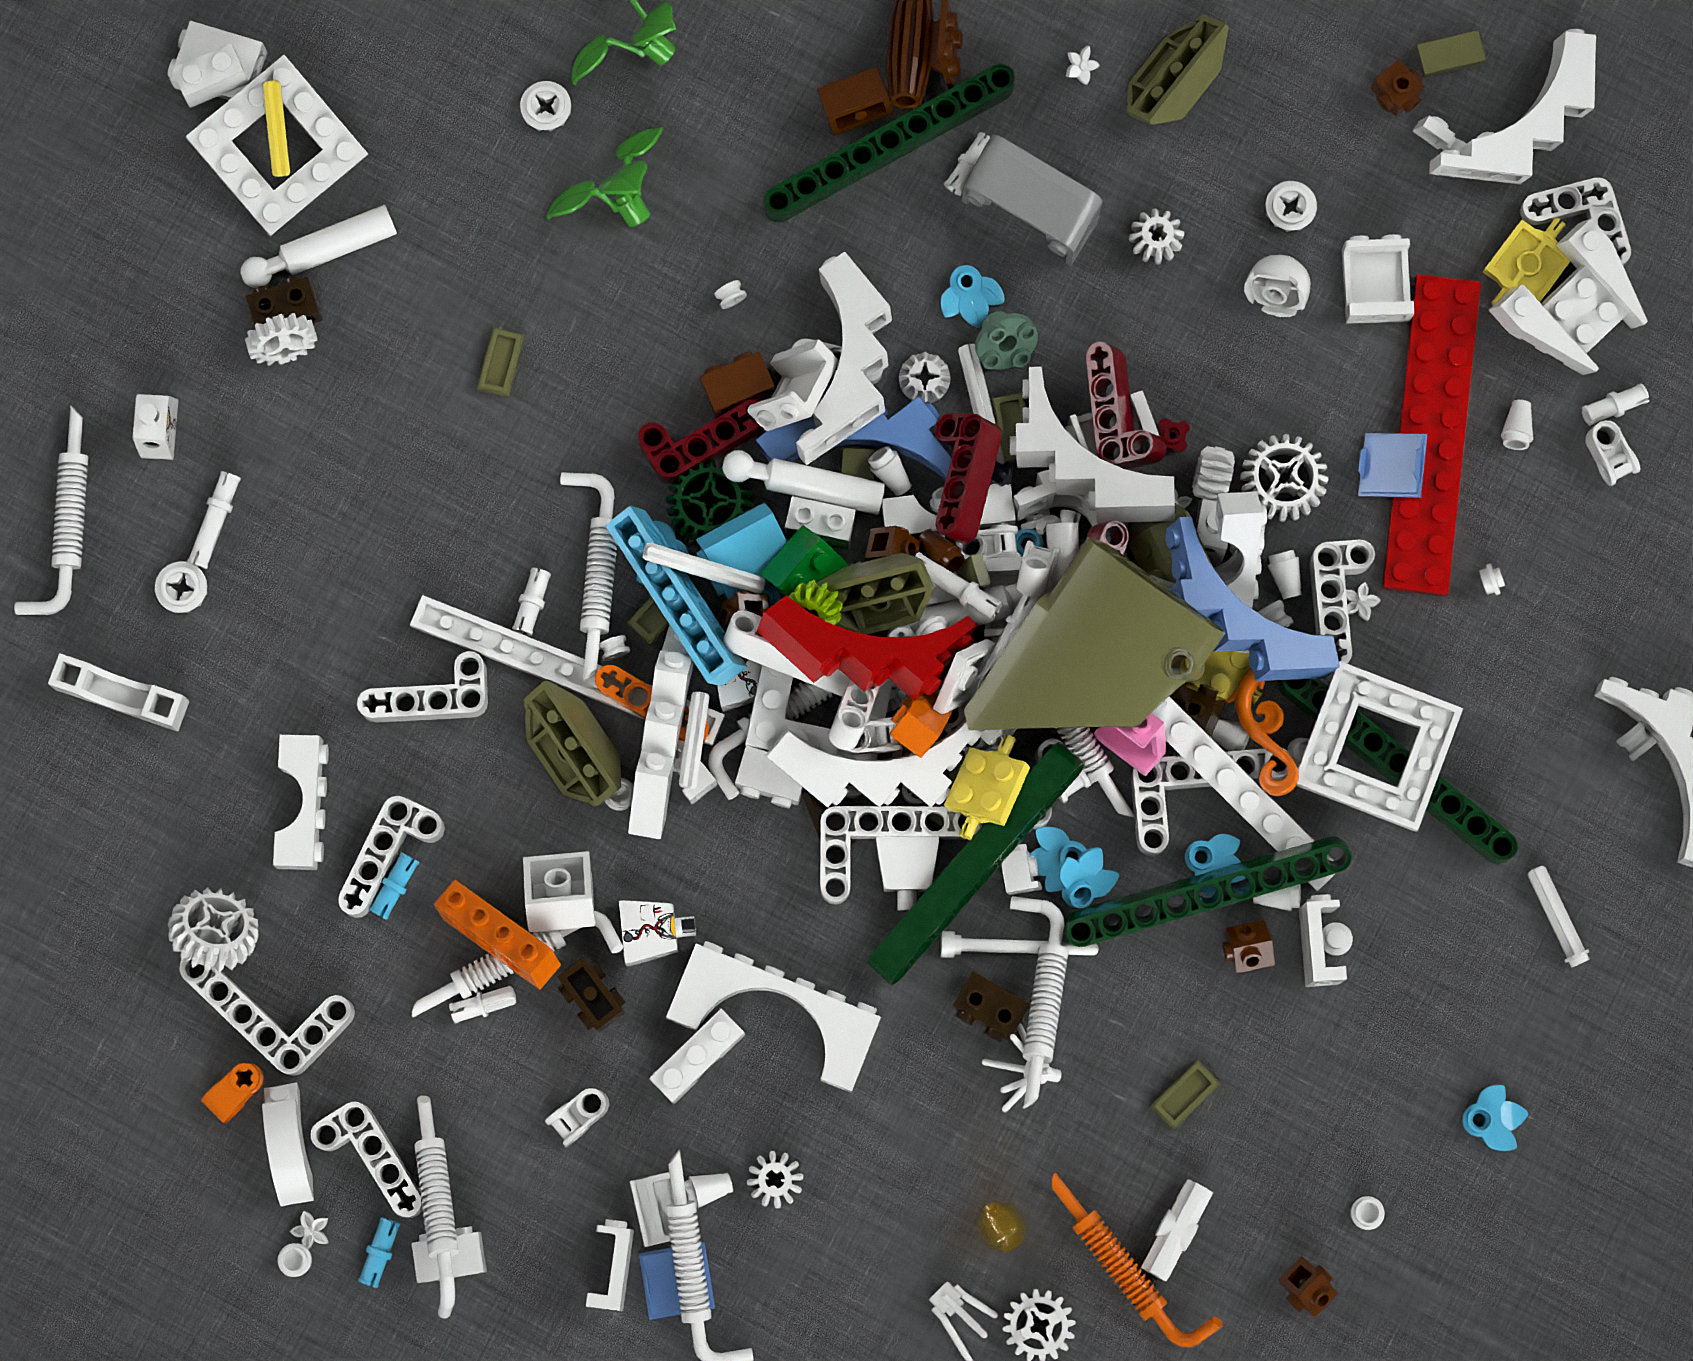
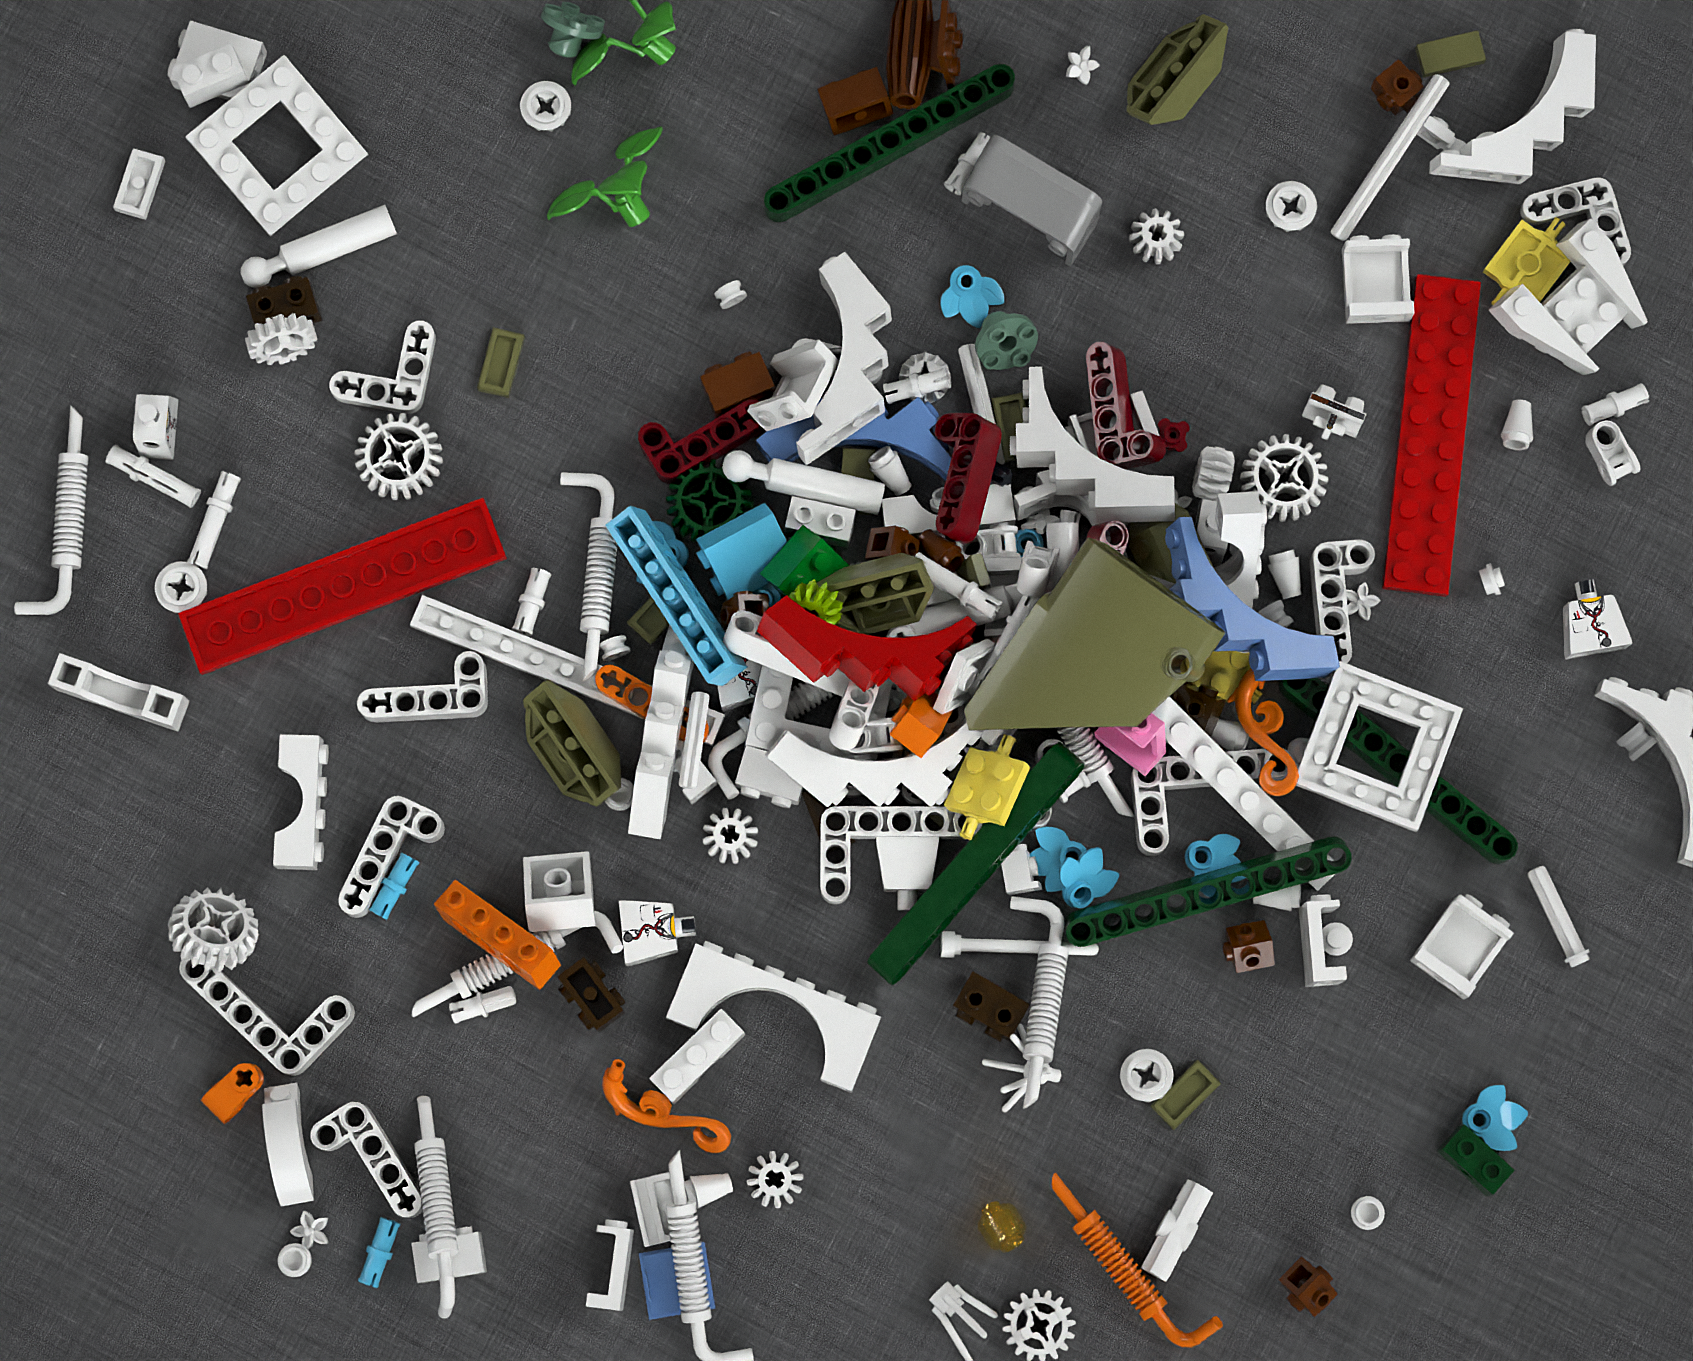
light yellow axle [263,80,290,177] -> none
white piece [545,1088,609,1147] -> none
white axle [643,543,765,594] -> none
white plate [916,616,947,636] -> none
white cylinder [1244,255,1311,317] -> none
medium blue piece [1358,433,1428,498] -> none
none -> white pin [106,444,201,508]
none -> white plate [113,148,165,220]
none -> red plate [178,497,507,675]
none -> white beam [329,321,436,414]
none -> white gear [355,413,443,500]
none -> sand green plate [541,1,605,58]
none -> orange plant [602,1059,731,1153]
none -> white gear [702,808,758,864]
none -> white pin [883,367,951,404]
none -> white gear [1120,1049,1174,1103]
none -> white hips [1302,384,1366,440]
none -> white axle [1331,74,1449,241]
none -> white panel [1410,894,1514,1000]
none -> dark green brick [1437,1125,1515,1196]
none -> white torso [1563,580,1632,659]

